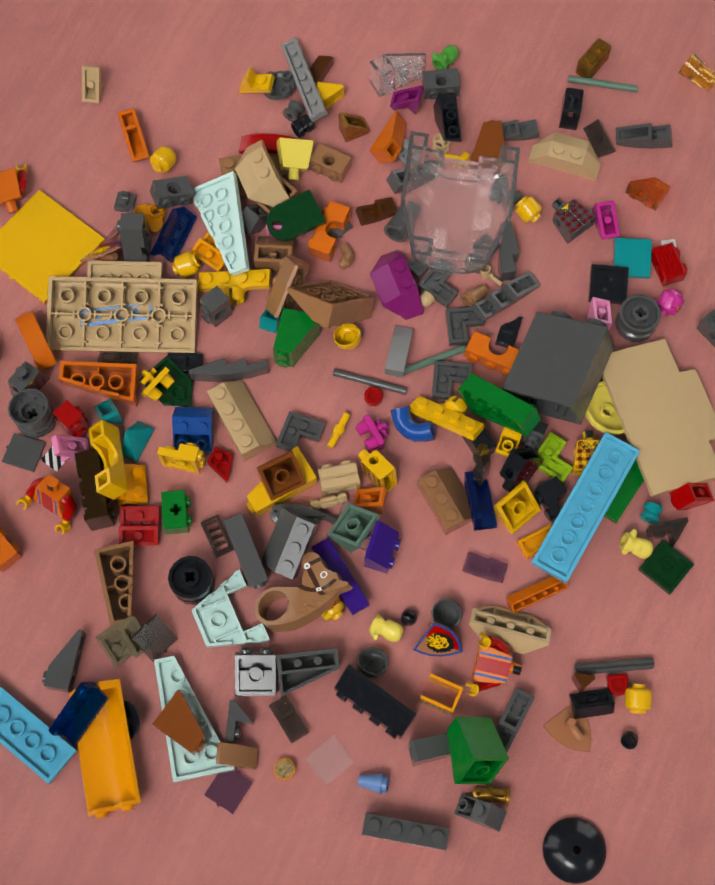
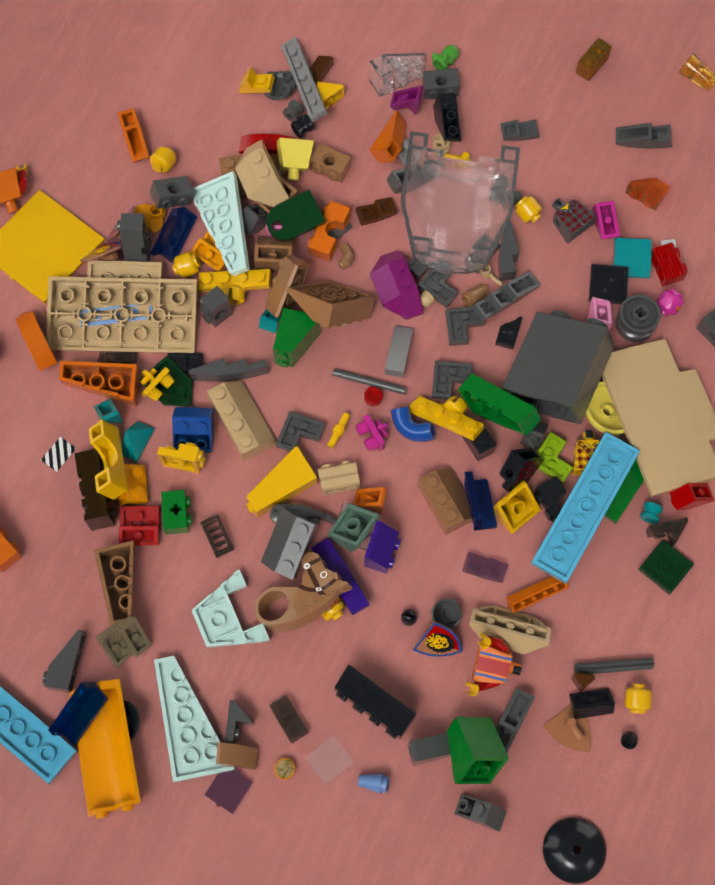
dark grey piece [2,433,46,472] -> none
dark grey torso [8,361,49,396] -> none
dark grey wheel [8,388,56,438] -> none
torso [17,475,76,535] -> none
bright pink slope [51,435,89,462] -> none
red brick [53,400,89,438] -> none
tan slope [82,65,104,103] -> none
dark grey tile [114,191,136,213] -> none
clear smoke piece [132,614,177,662] -> none
dark orange slope [152,690,207,756] -> none
black wheel [168,556,215,605] -> none
red piece [207,447,233,483] -> none
dark grey slope [223,513,268,589] -> none
plate [235,648,277,696] -> none
dark orange slope [256,450,306,501] -> none
dark grey wedge [276,648,340,696] -> none
tan axle [310,492,348,510] -> none
yellow hair [333,324,361,351] -> none
pearl gold slope [338,112,370,142] -> none
dark grey hair [357,647,389,678] -> none
yellow torso [358,449,398,493] -> none
dark grey brick [362,813,449,851] -> none
light yellow animal [369,614,403,643] -> none
dark grey plant [384,201,418,242] -> none
sand green bar [397,345,466,378] -> none
light orange piece [419,673,463,716] -> none
orange arch [464,331,519,377] -> none
dark orange slope [470,120,507,170] -> none
clear smoke slope [472,443,491,486] -> none
pearl gold piece [472,784,510,806] -> none
yellow slope [495,427,522,458] -> none
light orange tile [516,524,552,559] -> none
tan wedge [528,132,601,181] -> none
black torso [559,88,584,130] -> none
sand green bar [568,75,638,93] -> none
clear smoke slope [583,119,616,158] -> none
red tile [606,674,629,696] -> none
light yellow animal [619,529,653,559] -> none

